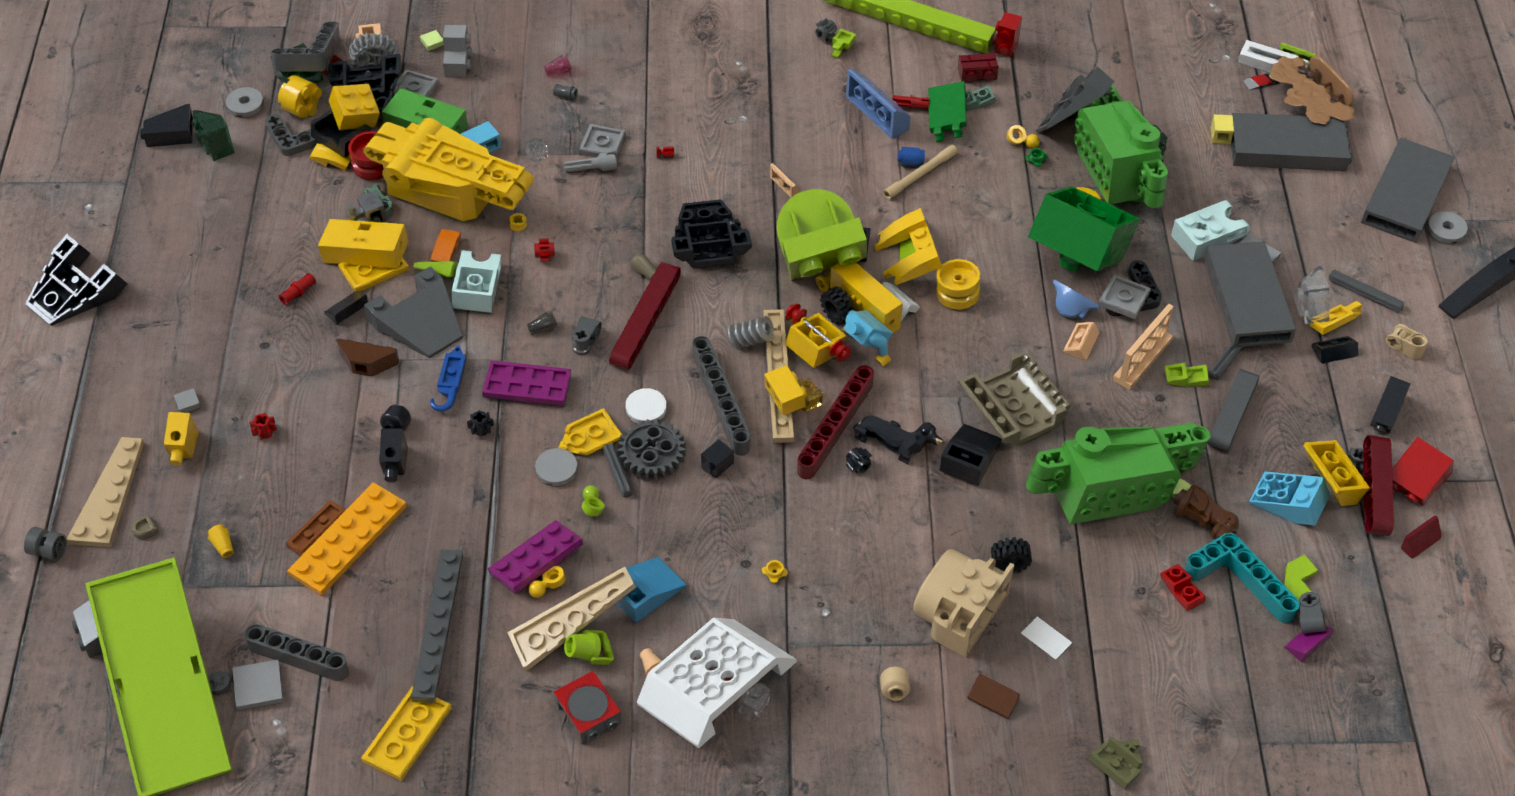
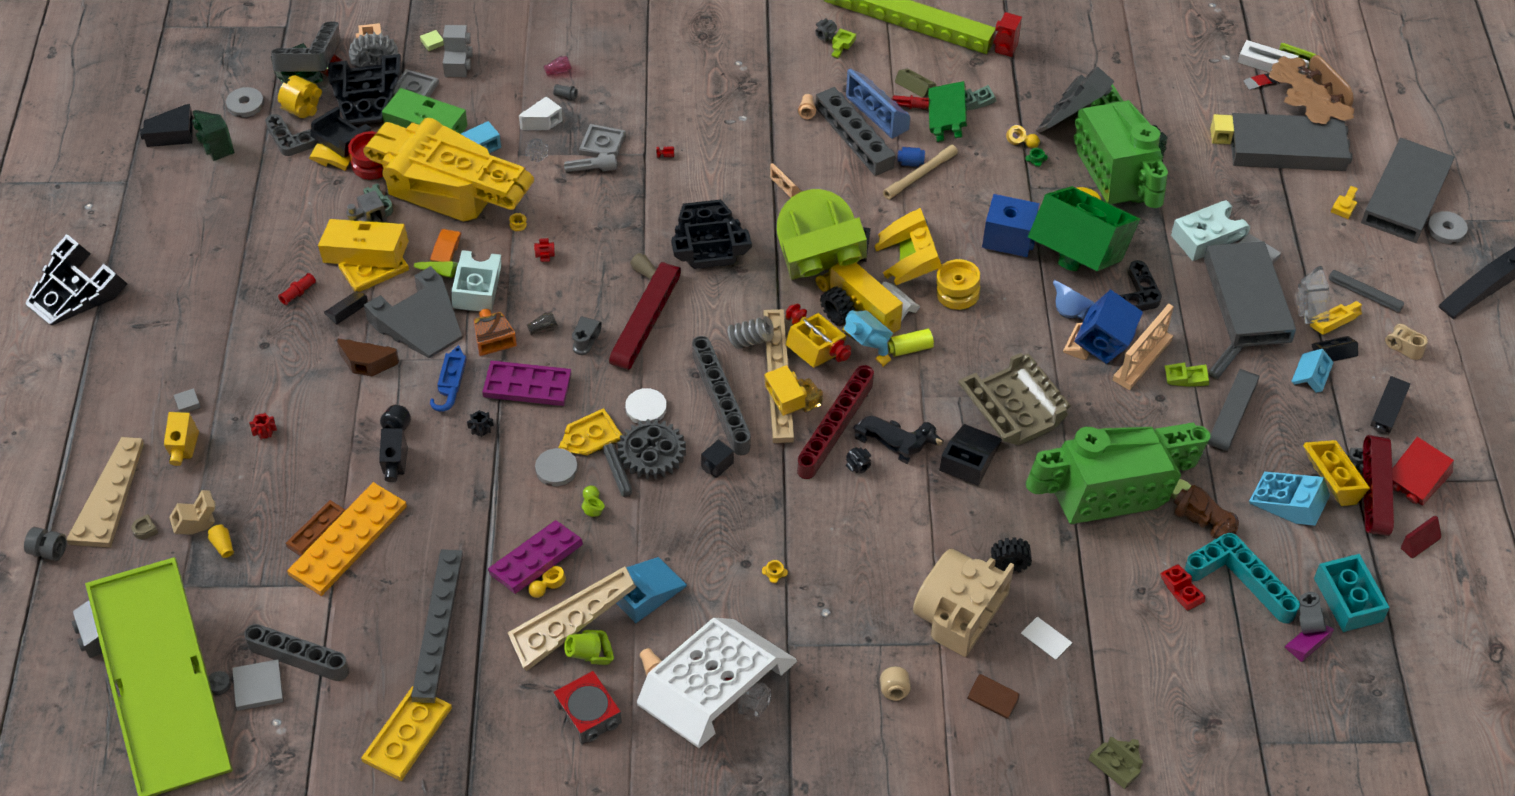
yellow brick [329,84,380,130] -> none
dark red brick [958,53,998,82] -> none
light grey tile [1098,274,1151,319] -> none
lime tile [1284,554,1318,607] -> none
none -> tan brick [169,490,215,535]
none -> torso [474,309,517,356]
none -> white slope [519,97,563,130]
none -> light nougat cone [798,94,816,119]
none -> dark grey brick [815,87,896,176]
none -> neon yellow brick [887,328,934,357]
none -> olive slope [895,68,937,97]
none -> blue brick [982,194,1040,257]
none -> blue brick [1074,289,1143,364]
none -> medium azure panel [1292,349,1334,393]
none -> teal brick [1314,554,1390,632]
none -> yellow plate [1331,186,1358,220]

